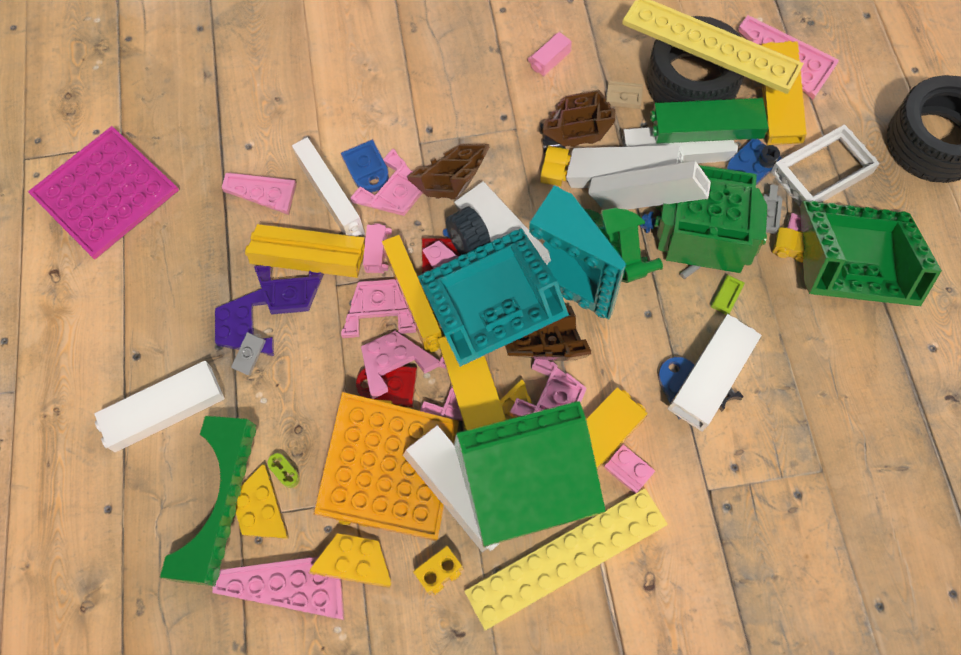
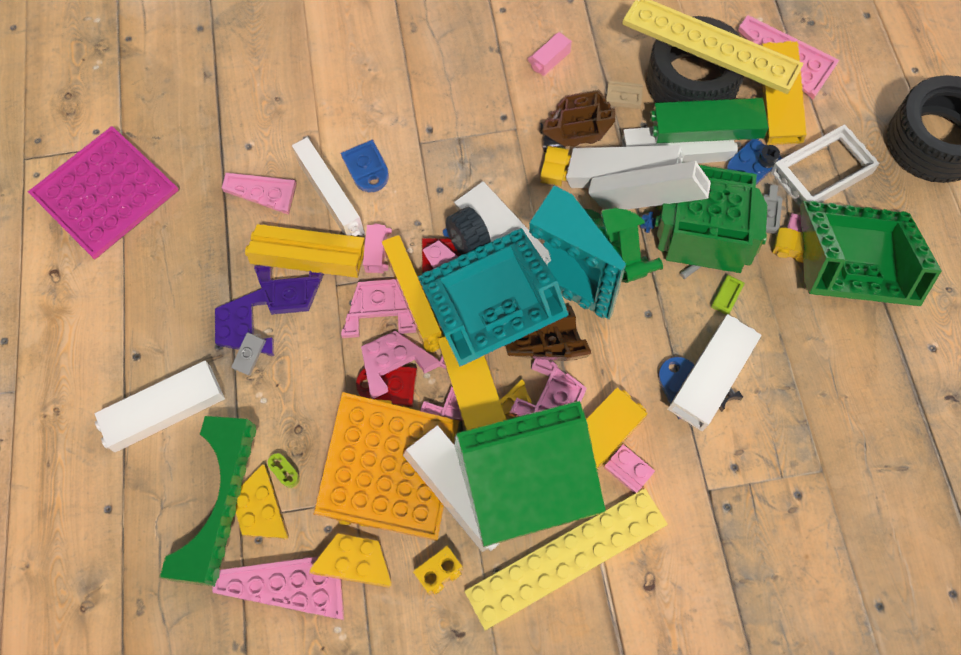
bright pink wing [350,149,423,216] -> none
reddish brown wedge [407,144,490,200] -> none

